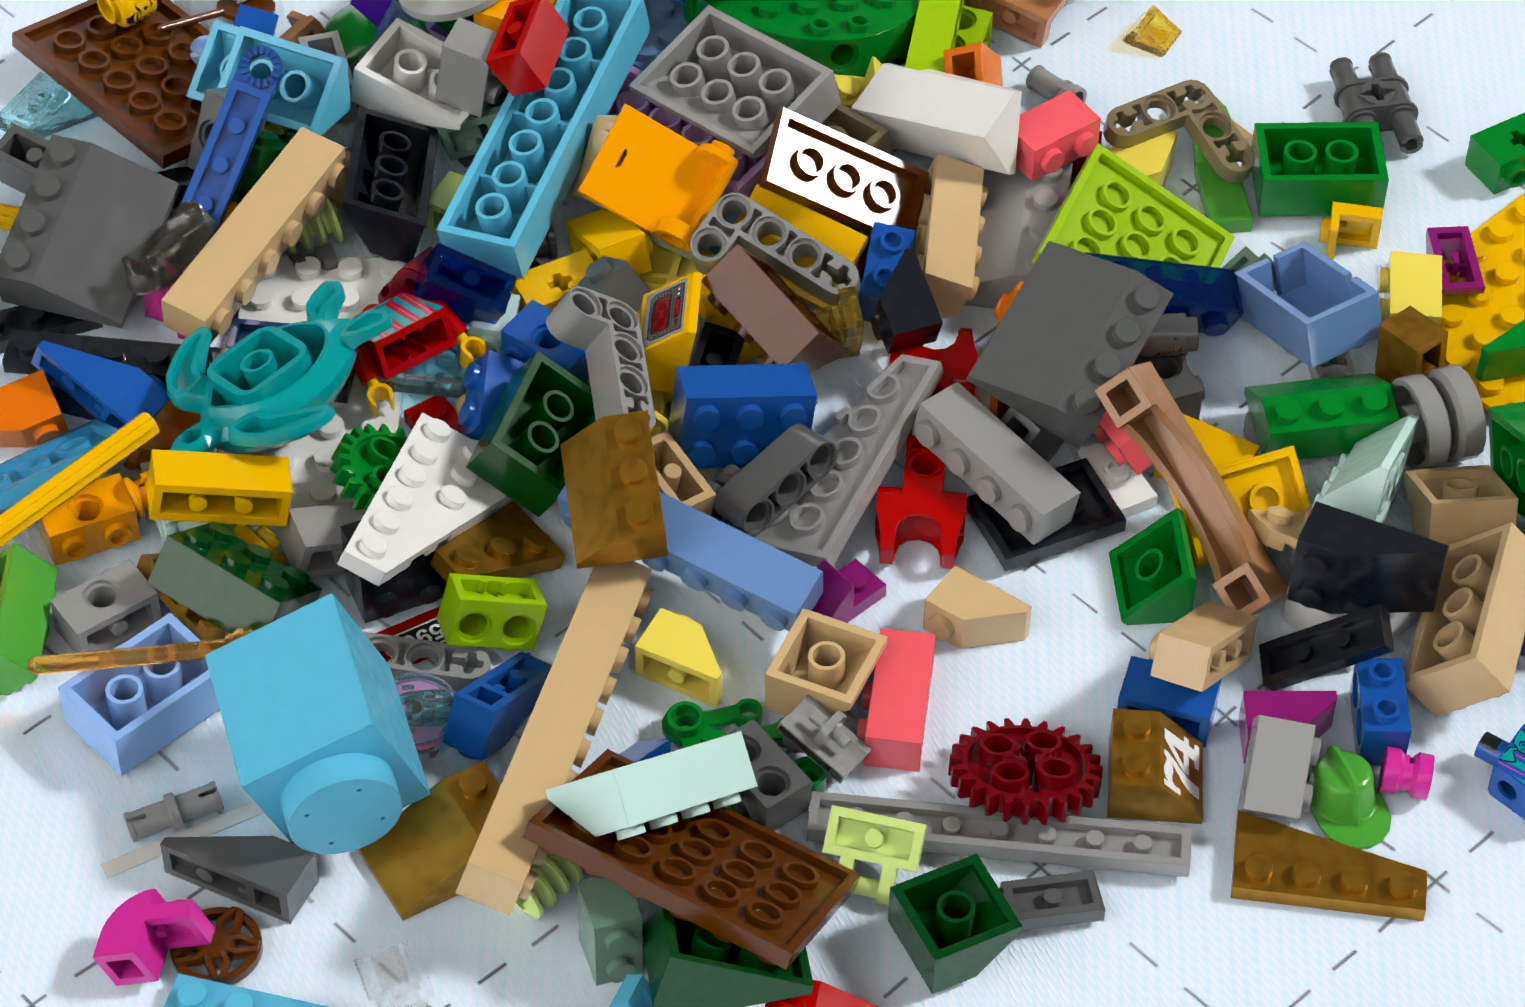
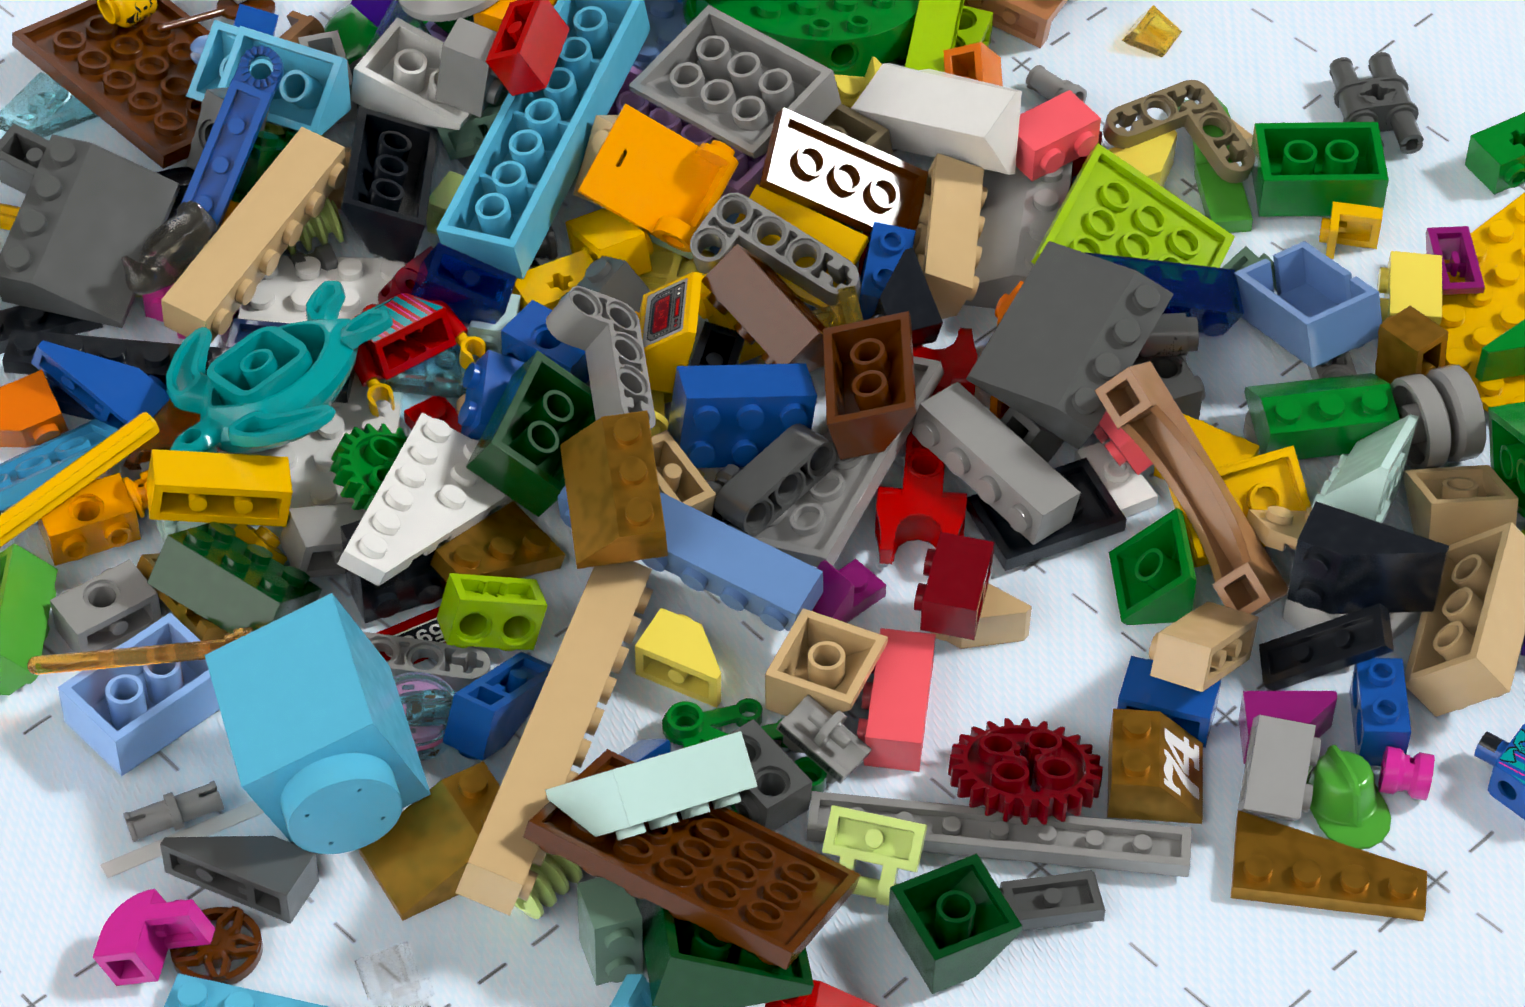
none -> reddish brown slope [823,311,917,460]
none -> dark red brick [914,532,995,640]

